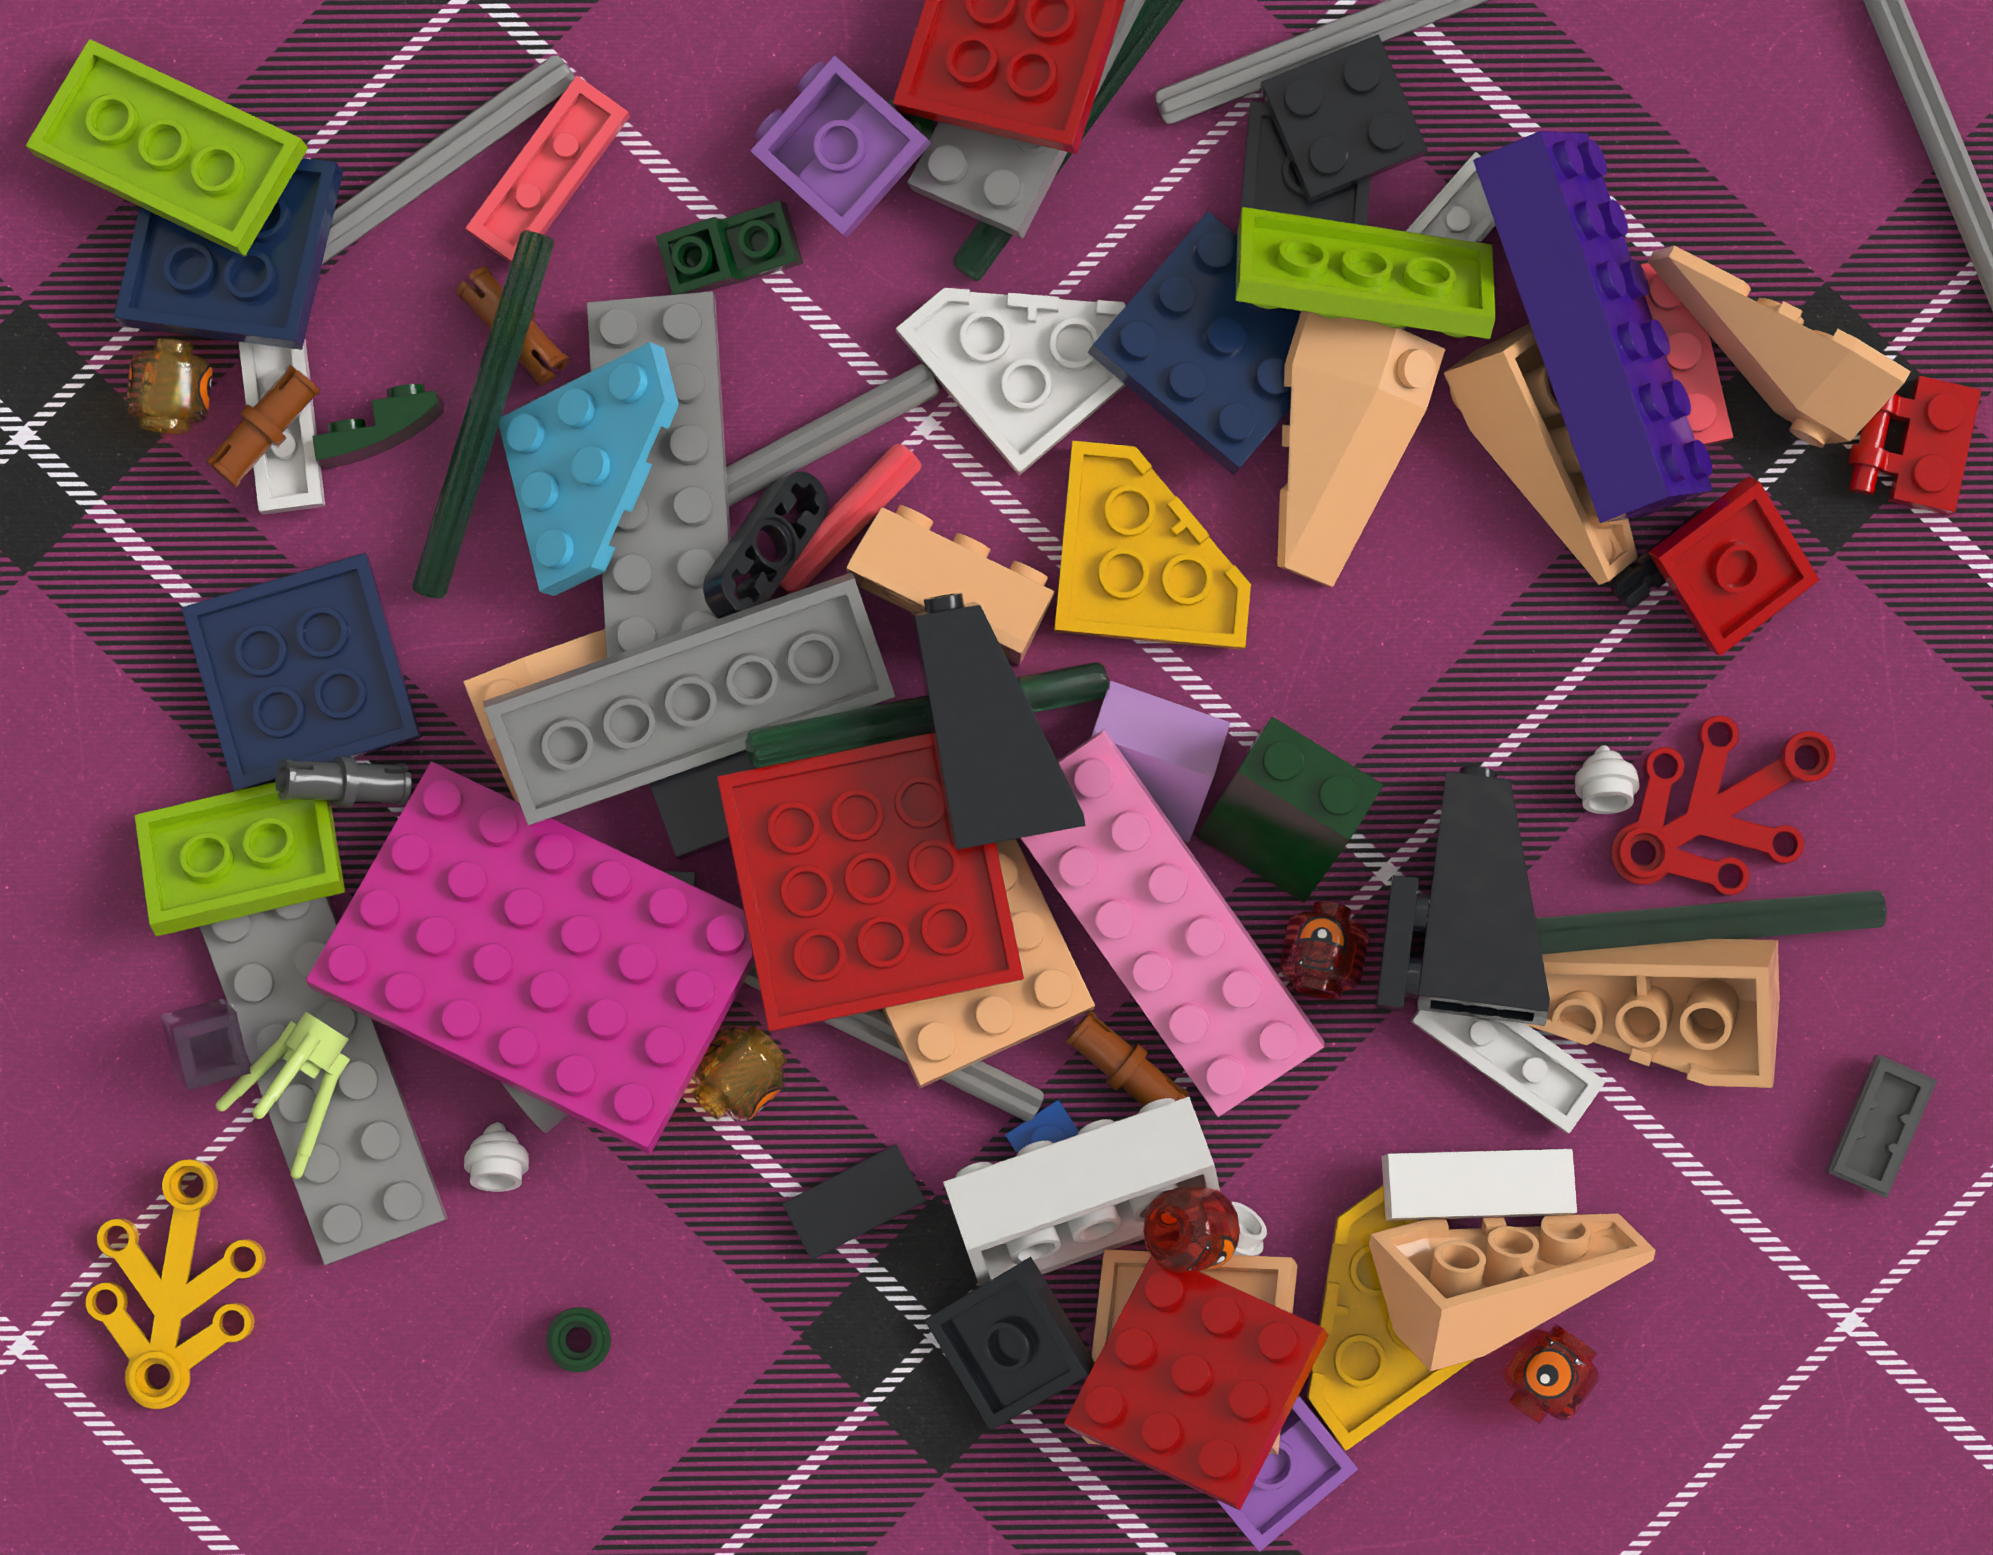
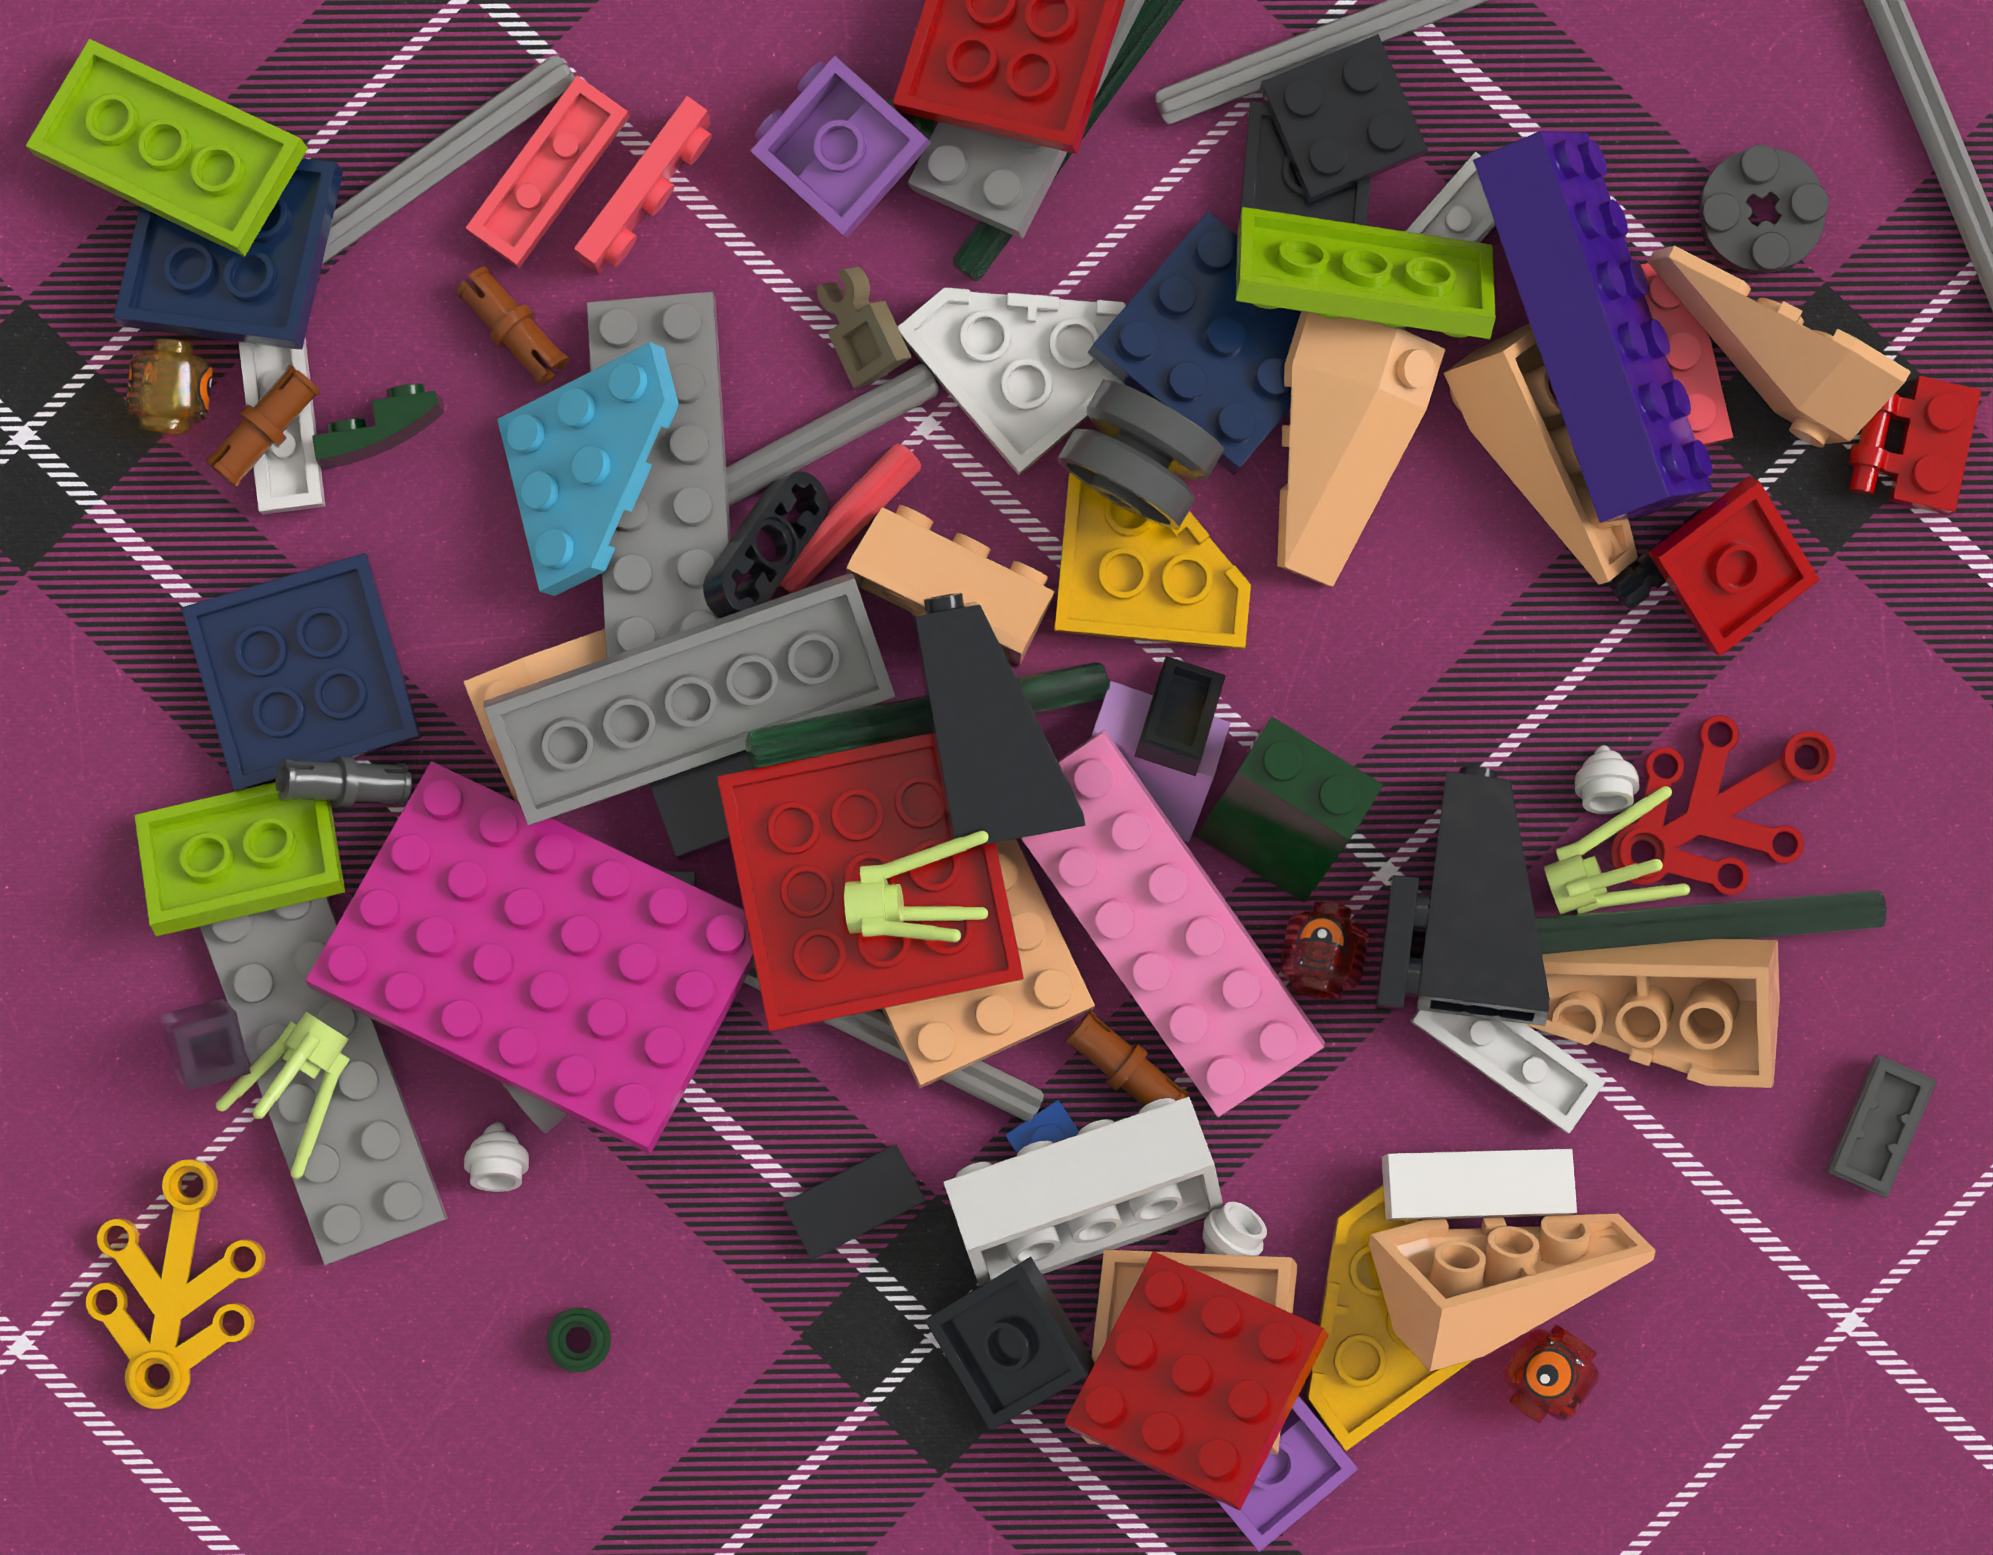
clear green axle [412,230,554,599] -> none
dark green slope [656,200,804,295] -> none
clear yellow head [691,1026,787,1121] -> none
clear red head [1143,1187,1240,1273] -> none
none -> coral plate [574,96,712,275]
none -> dark tan plate [816,266,912,389]
none -> yellowish green plant [844,831,989,942]
none -> dark grey wheel [1058,379,1224,530]
none -> black tile [1134,656,1226,776]
none -> yellowish green plant [1544,786,1690,915]
none -> dark grey plate [1698,144,1829,275]

